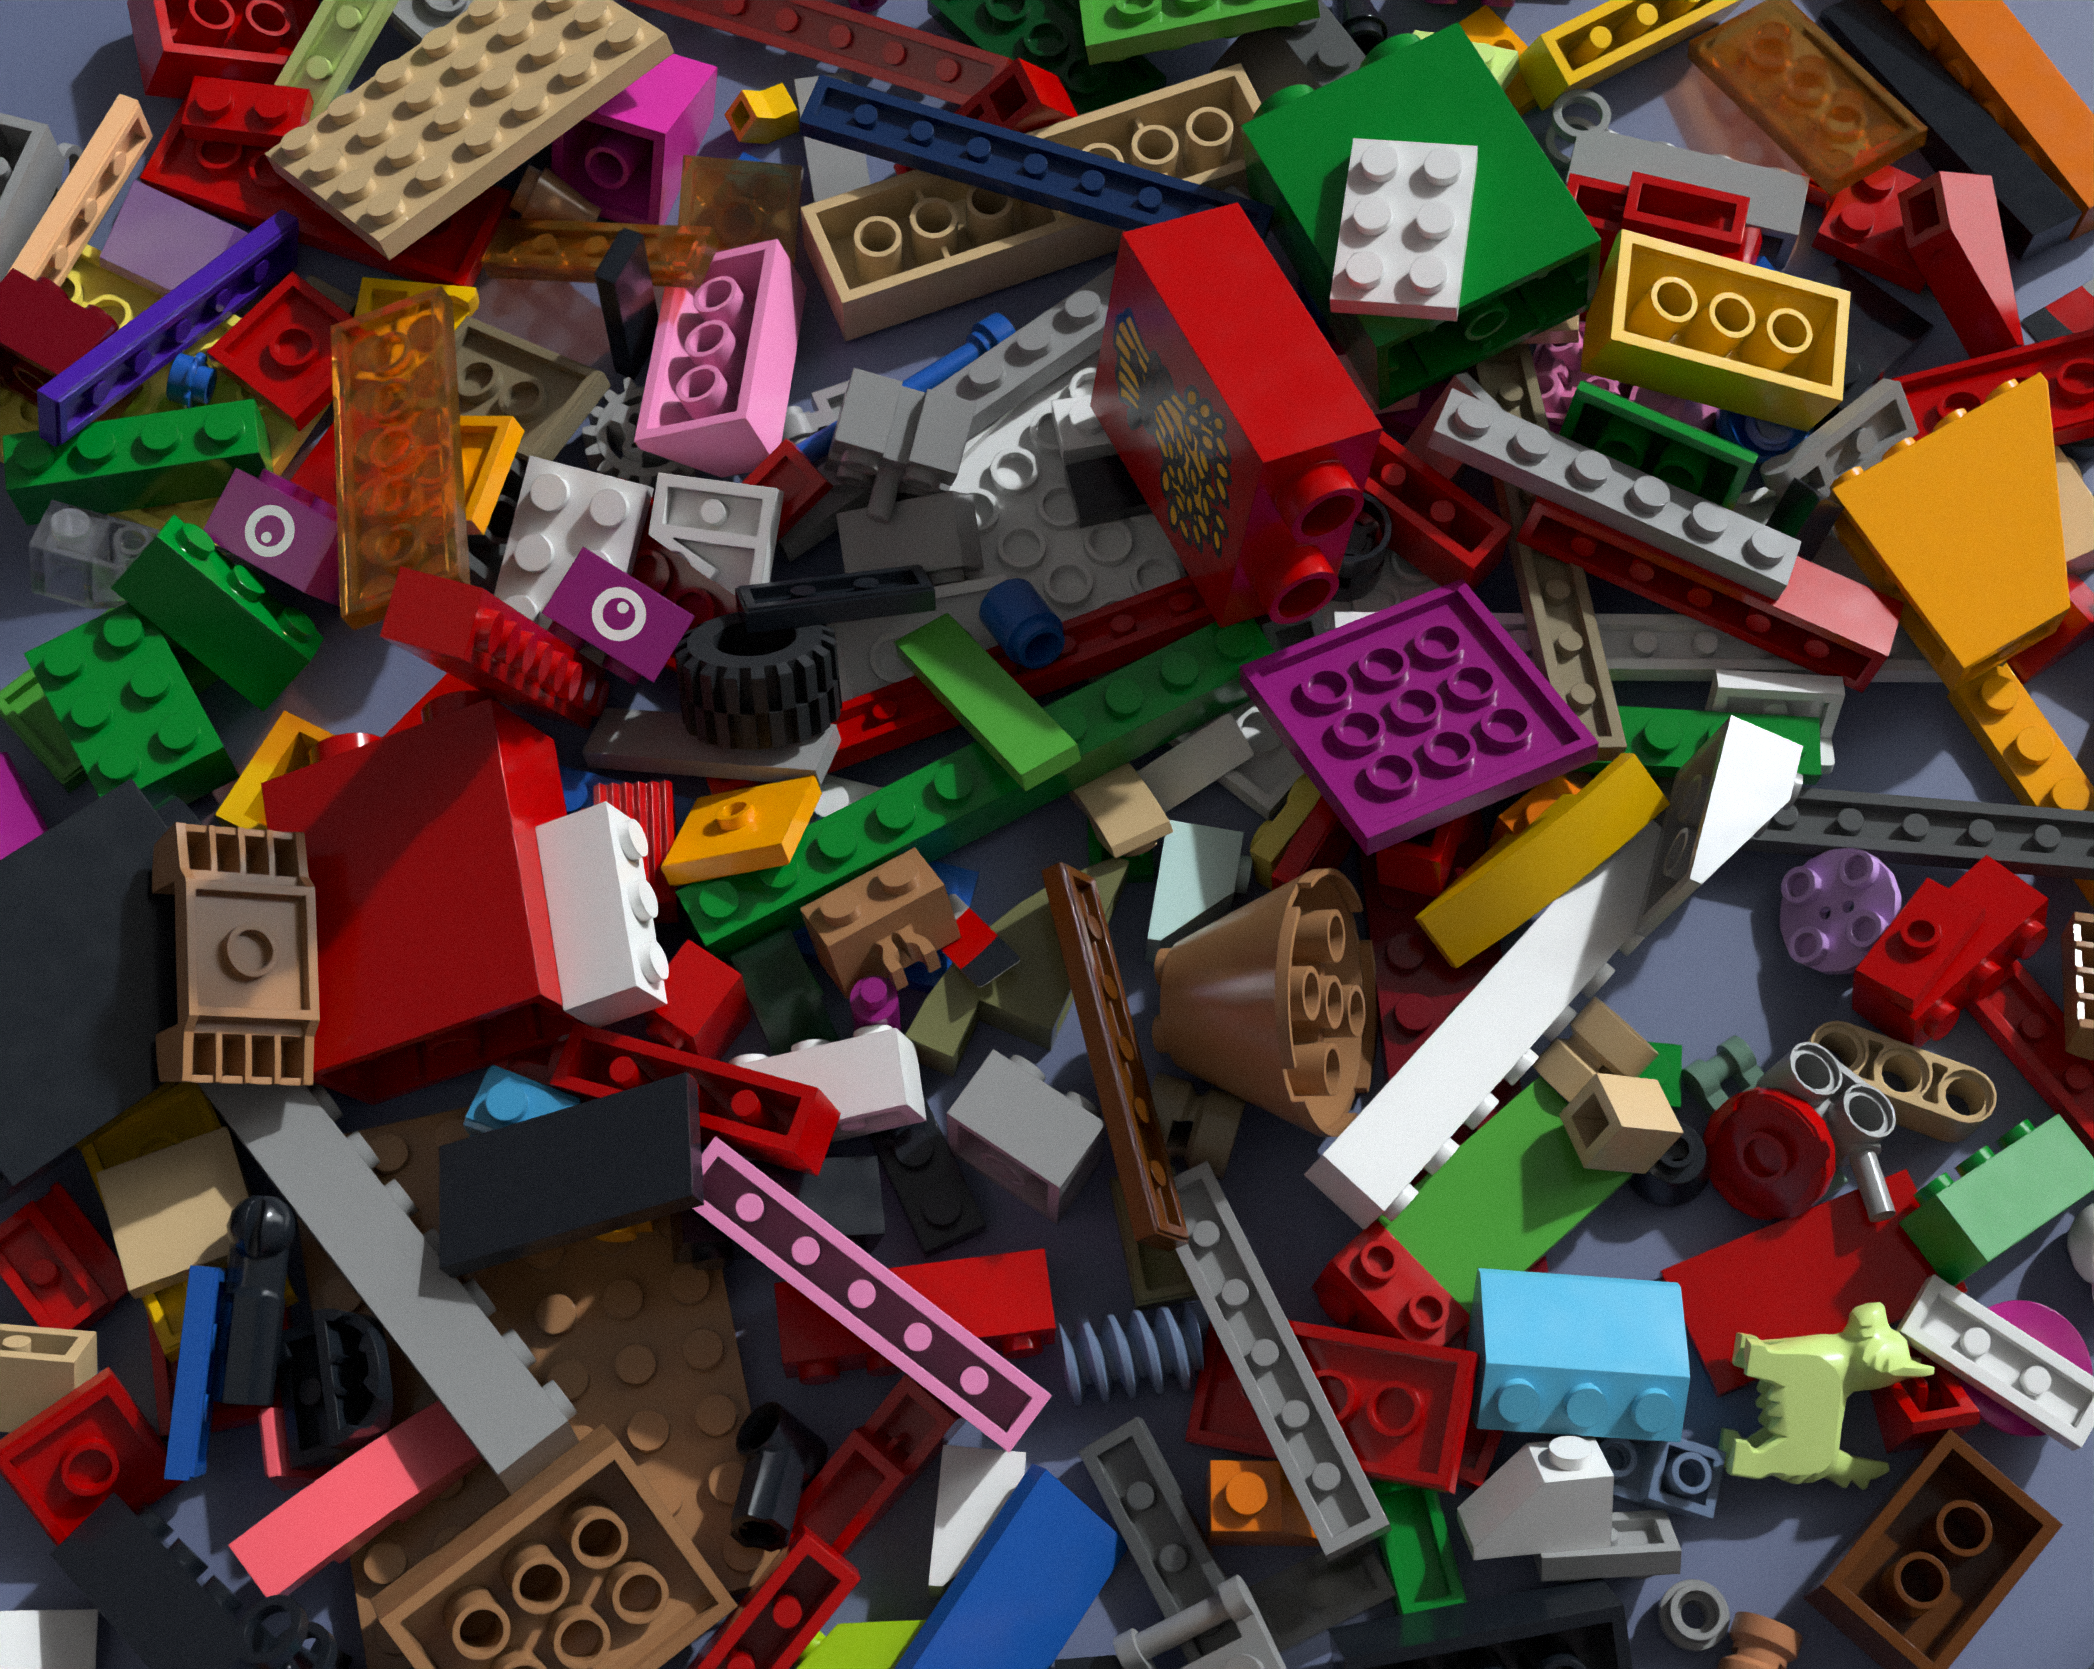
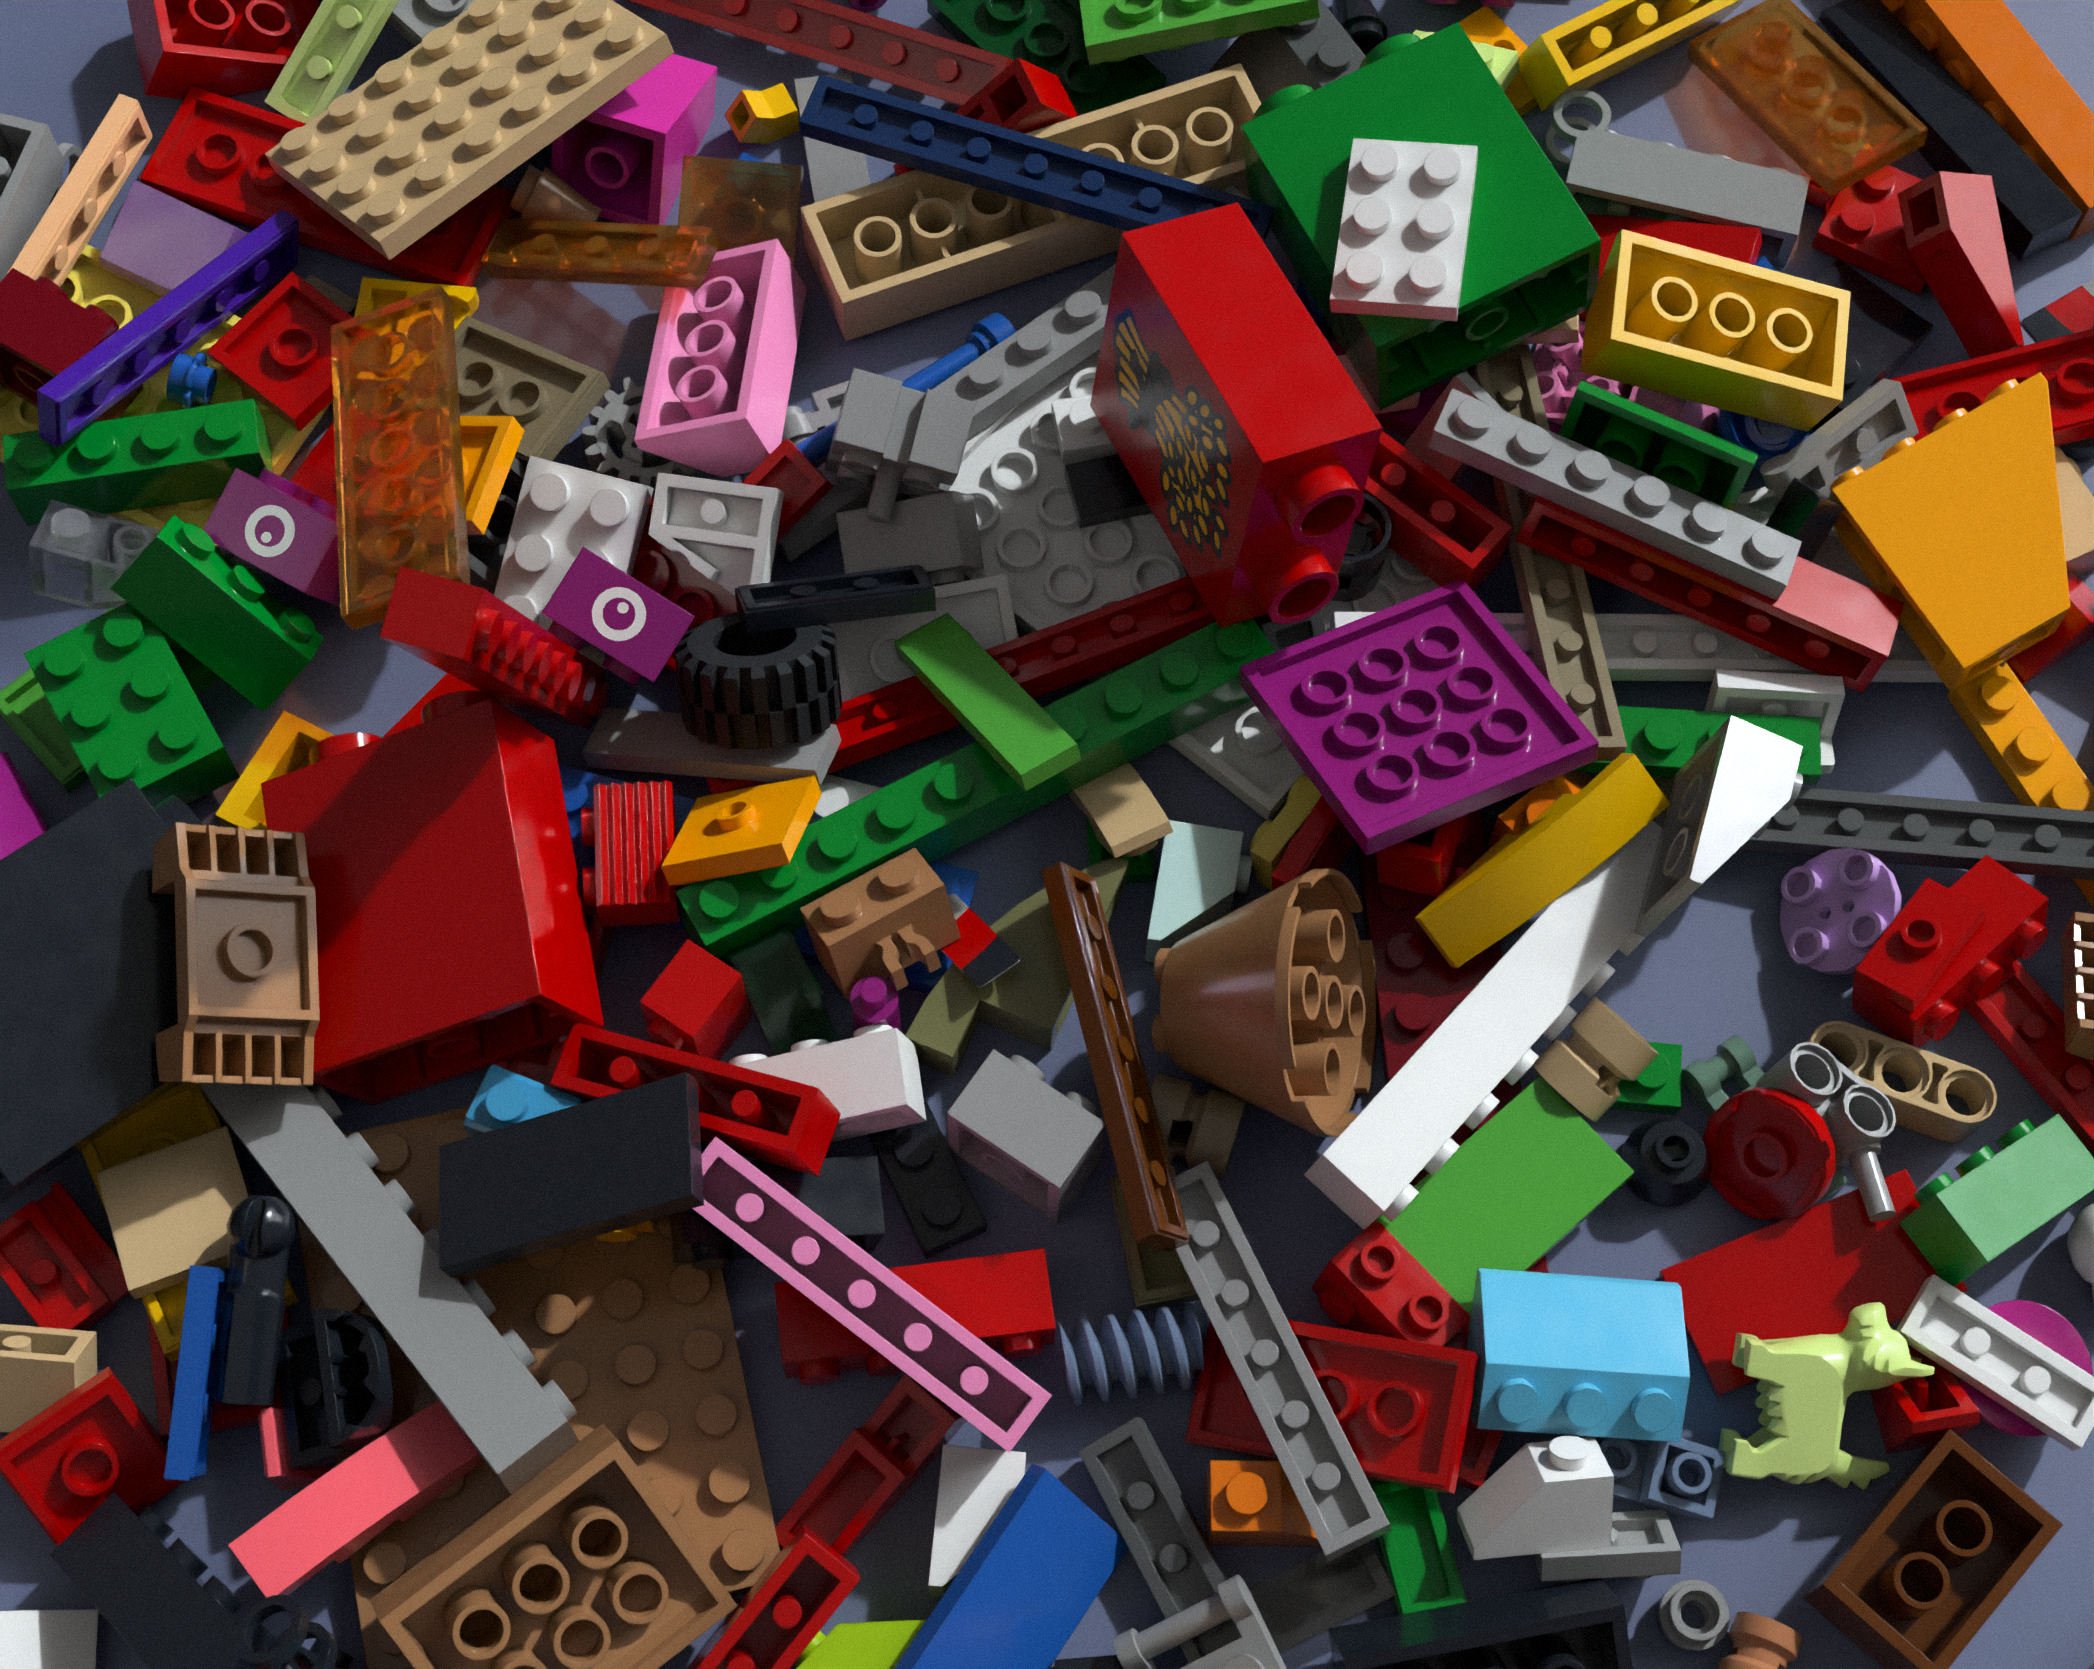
red plate [181,75,314,148] -> none
white brick [535,801,669,1028] -> none
black tile [594,227,659,380] -> none
black piece [730,1401,828,1552] -> none
blue brick [979,578,1065,669] -> none
white sticker [1137,713,1254,813] -> none
tan brick [1559,1073,1684,1174] -> none
red slope [1566,171,1750,257] -> none

